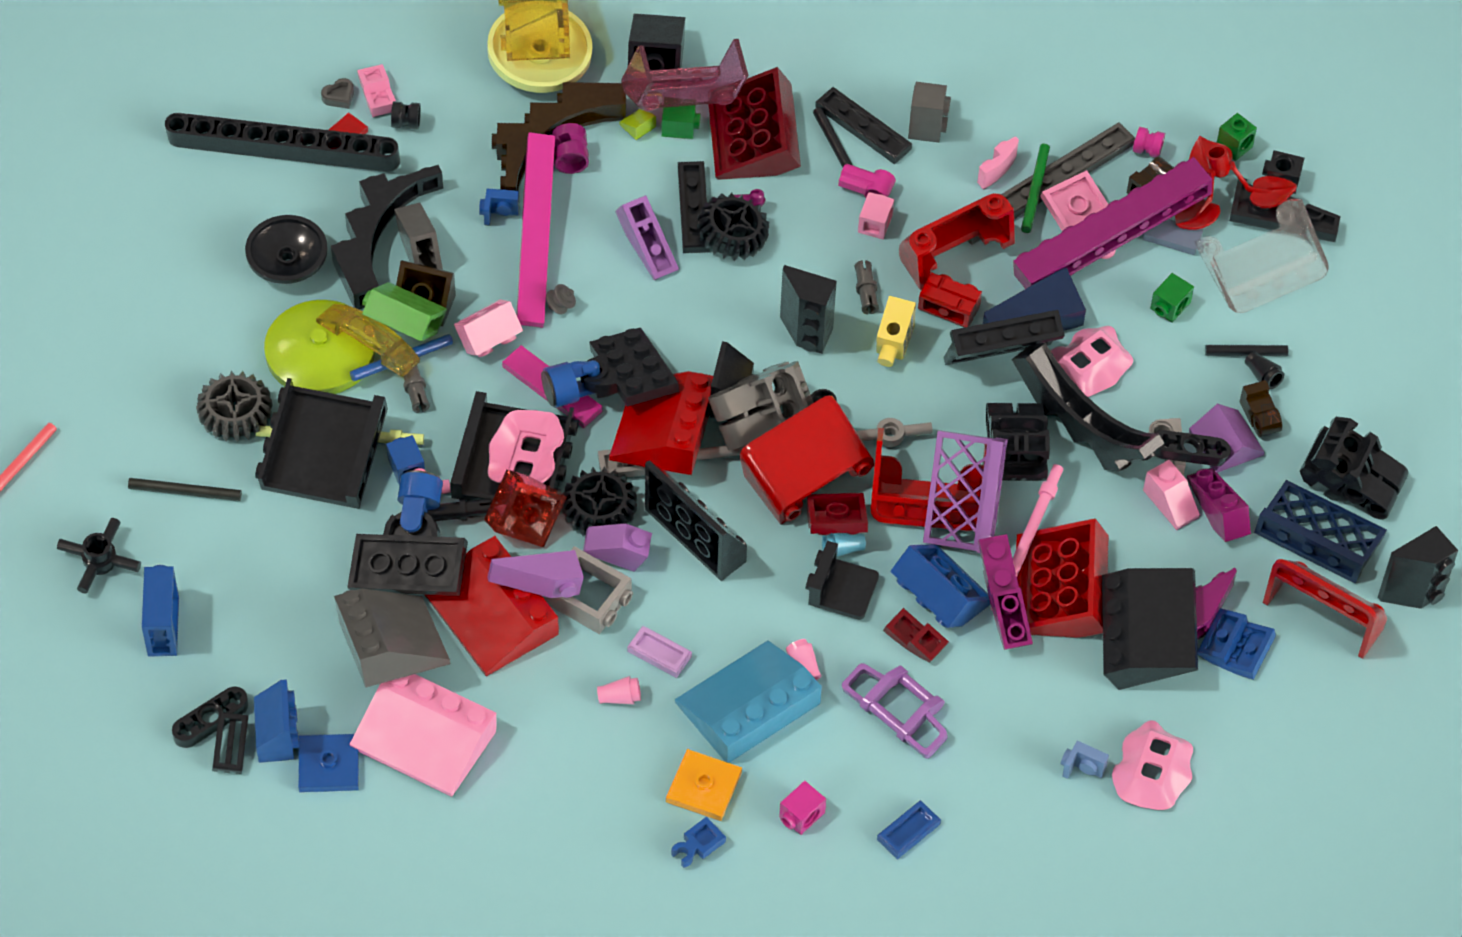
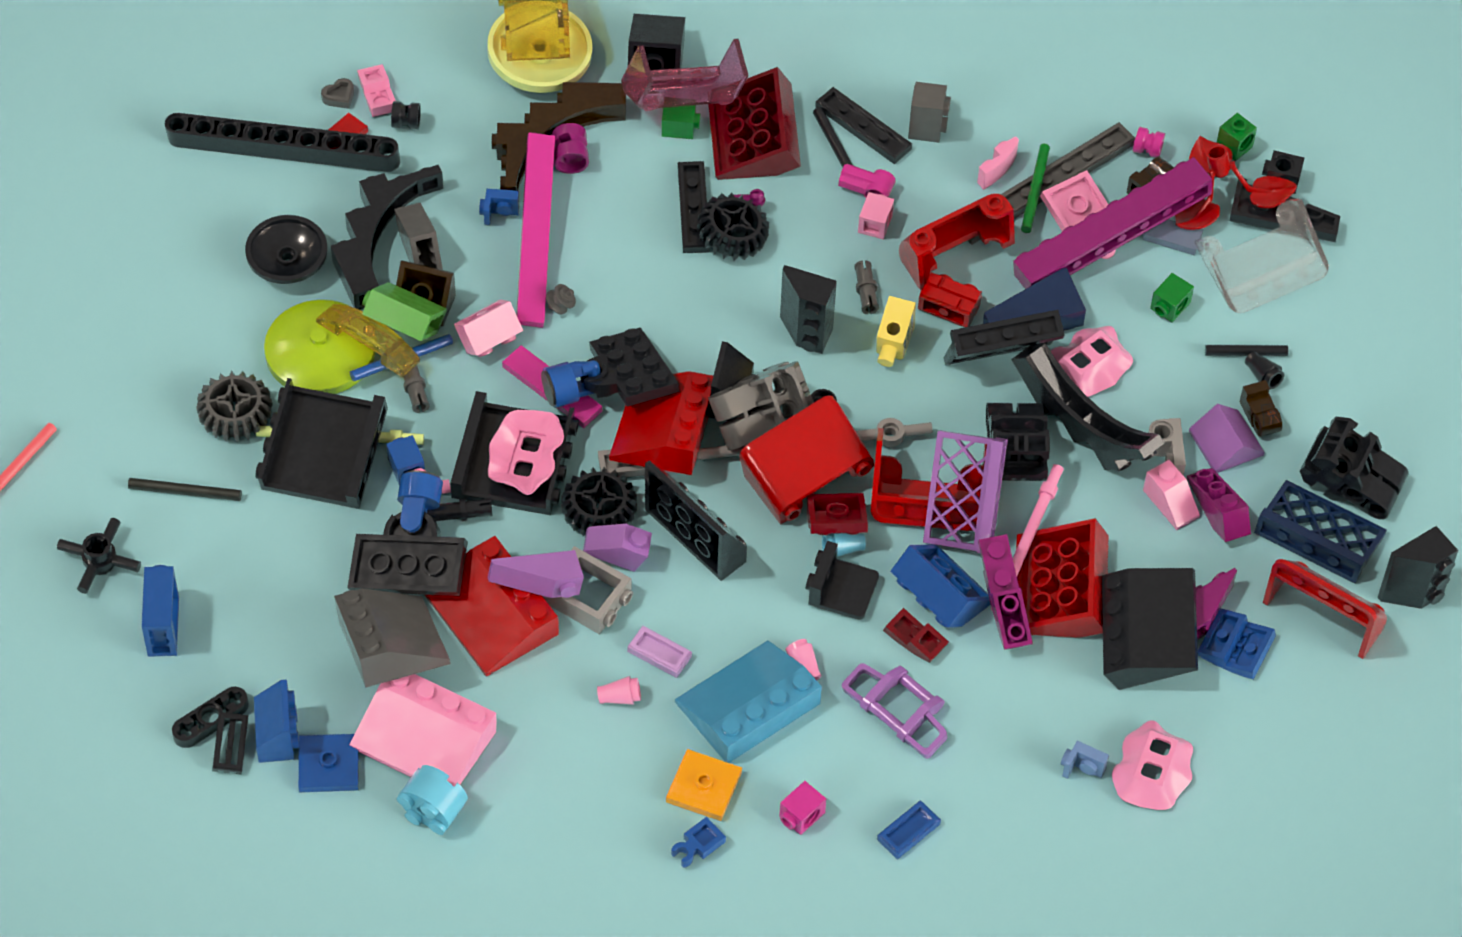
clear red slope [484,469,567,548] -> none
medium lavender slope [615,195,679,280] -> none
lime slope [619,109,656,140] -> none
black beam [1155,430,1231,466] -> none
none -> medium azure brick [396,765,468,835]

